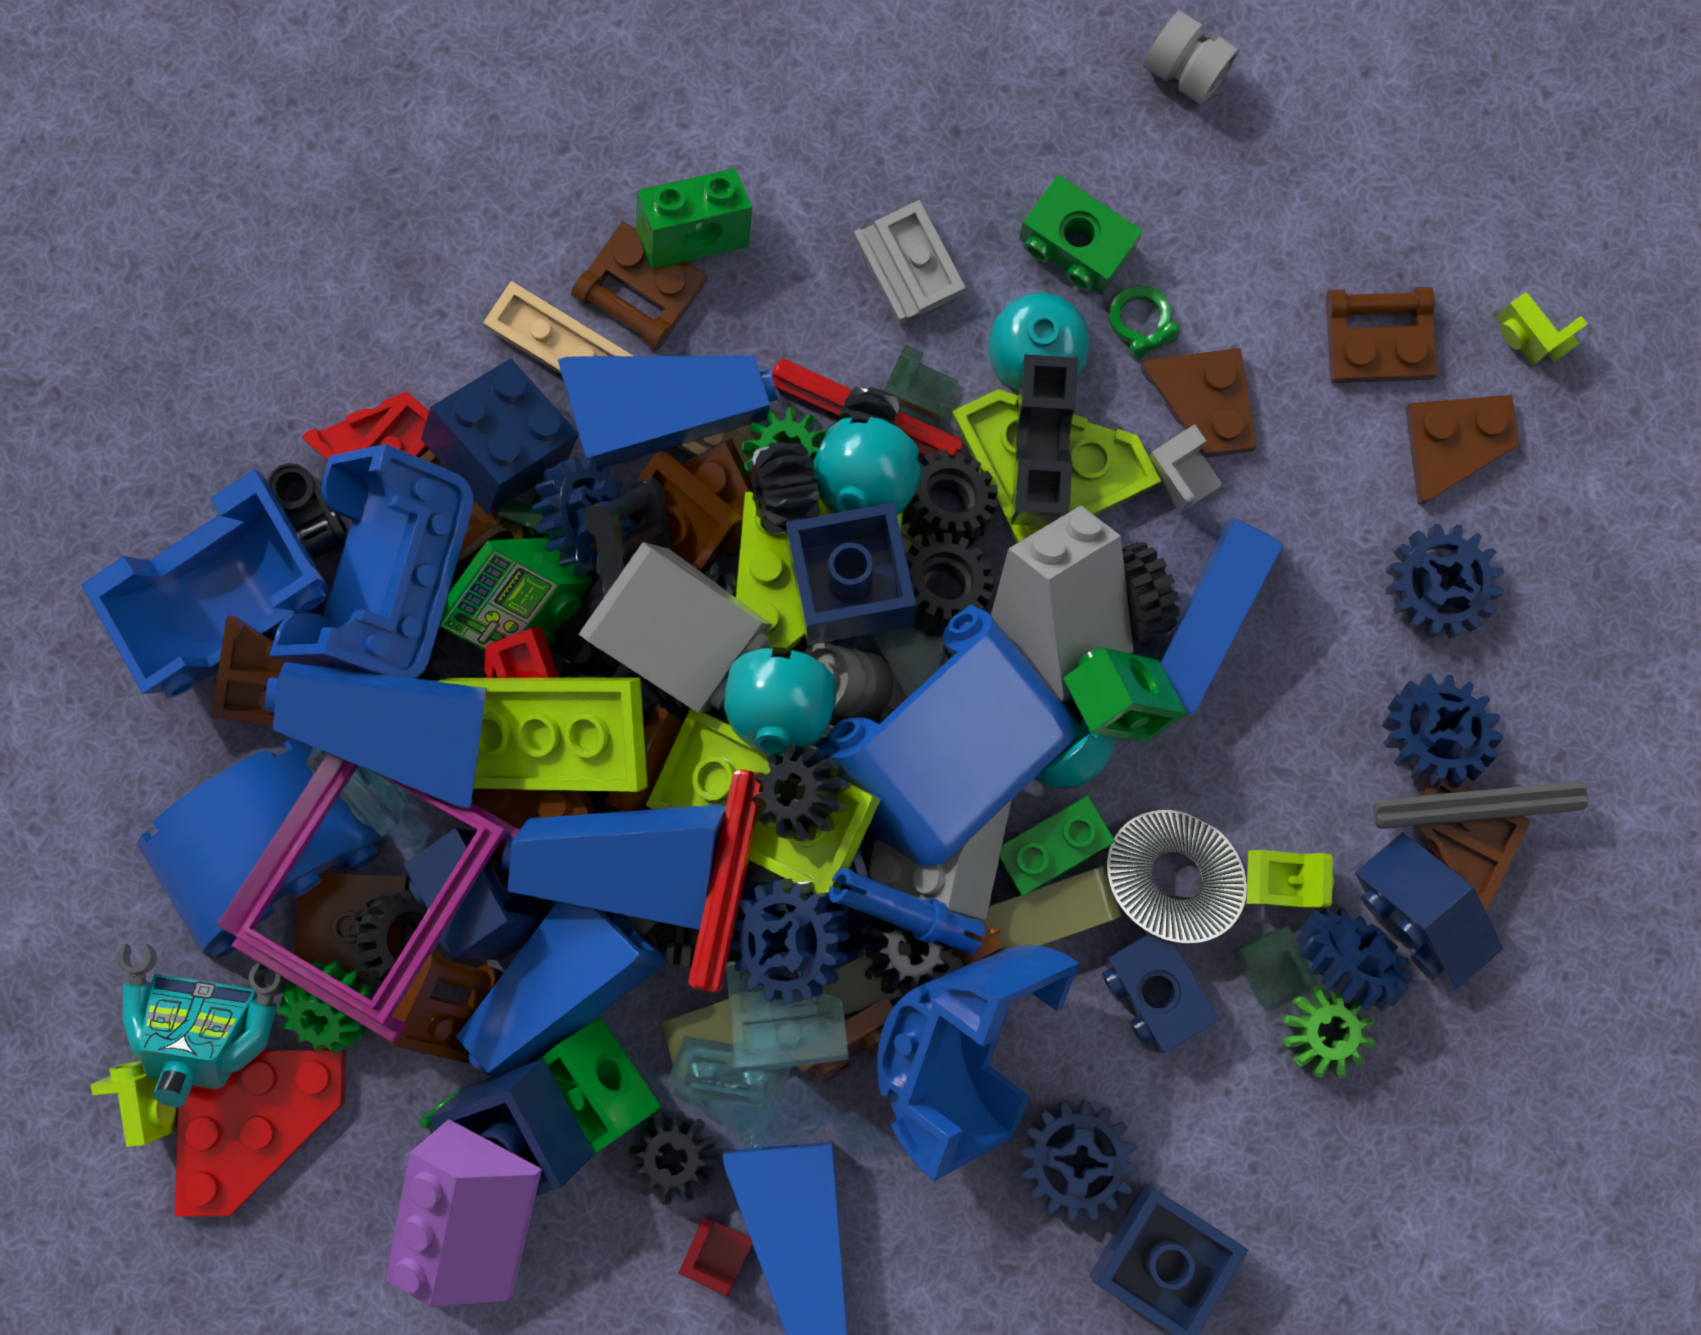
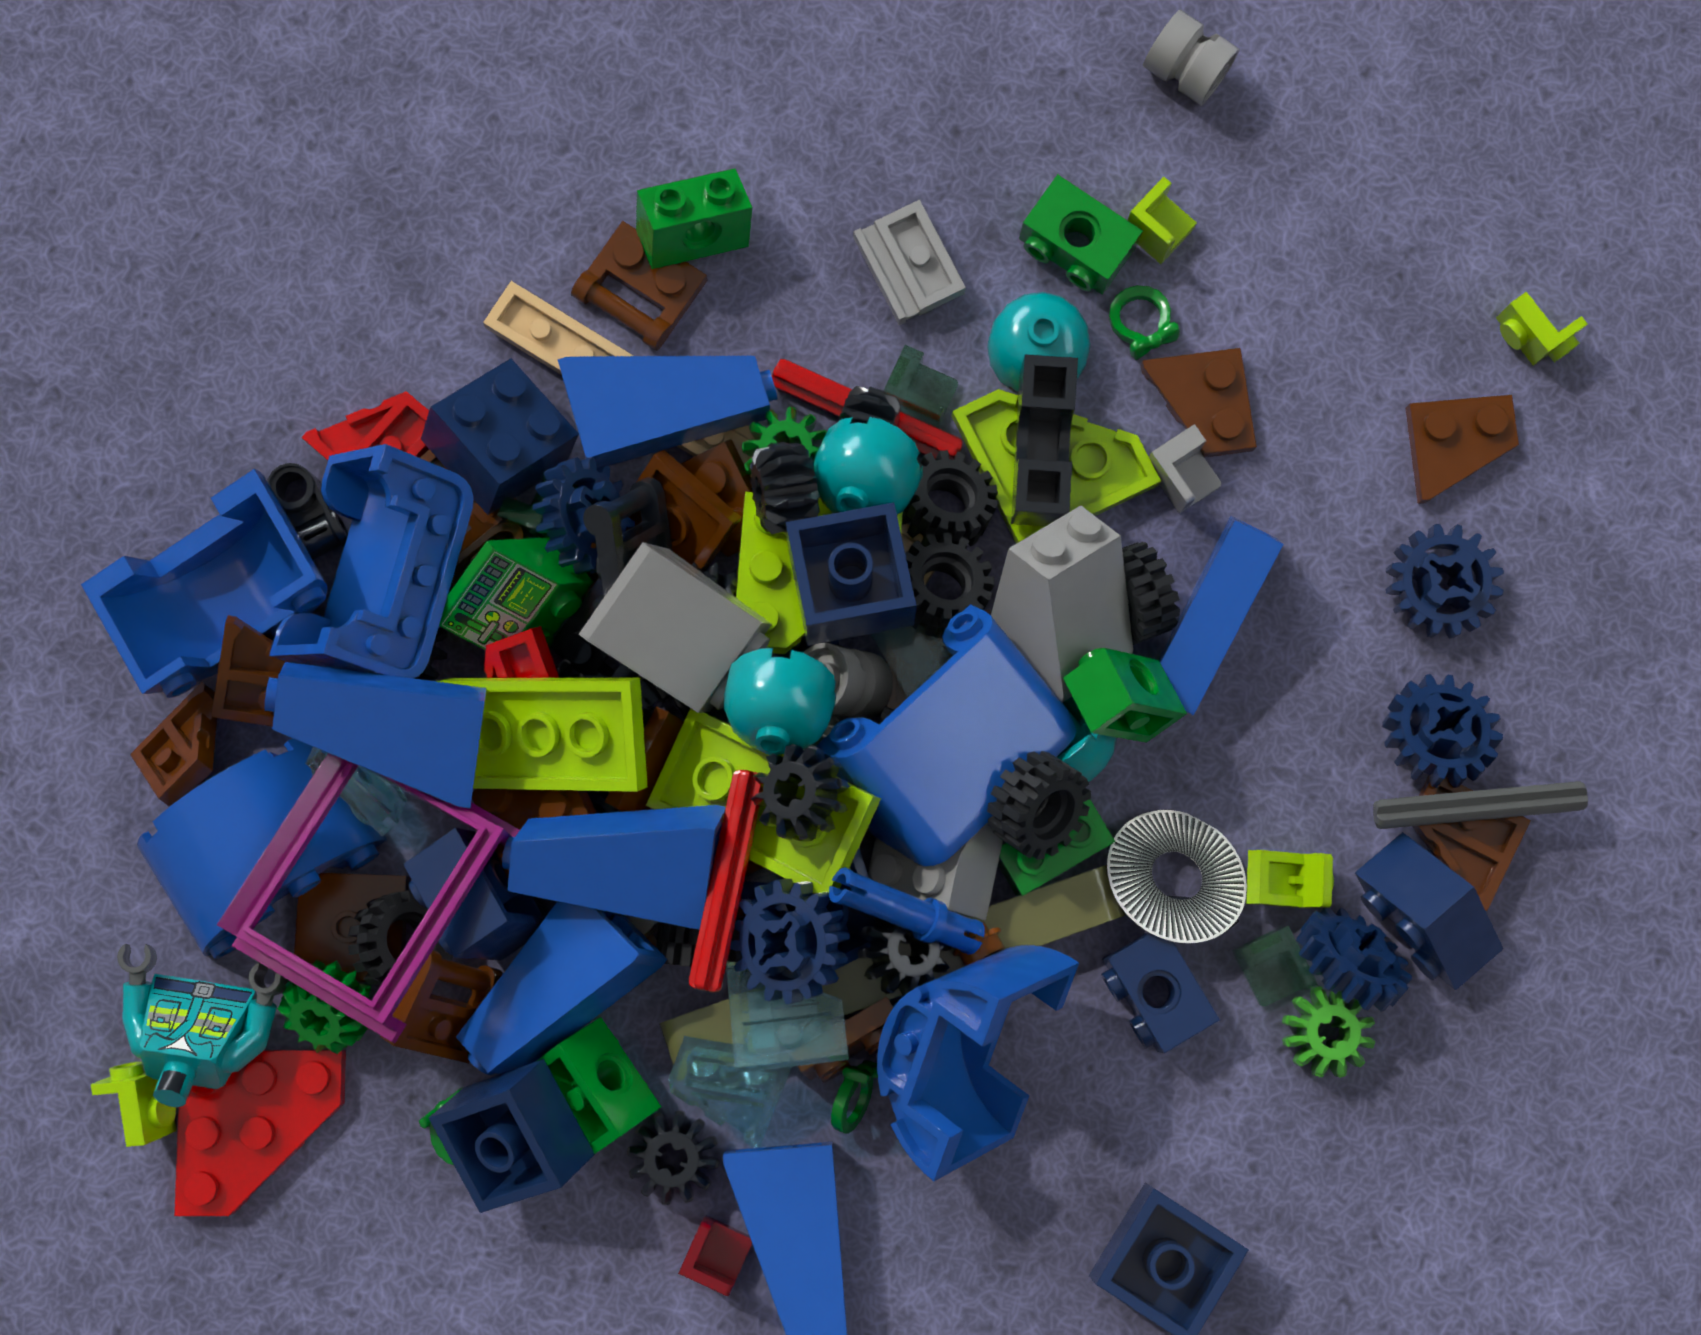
medium lavender slope [385,1119,542,1307] -> none
dark blue gear [1019,1100,1138,1221] -> none
reddish brown plate [1326,287,1437,383] -> none
none -> reddish brown wing [130,682,217,807]
none -> green piece [831,1060,878,1134]
none -> black tyre [987,751,1091,860]
none -> lime panel [1127,177,1197,264]

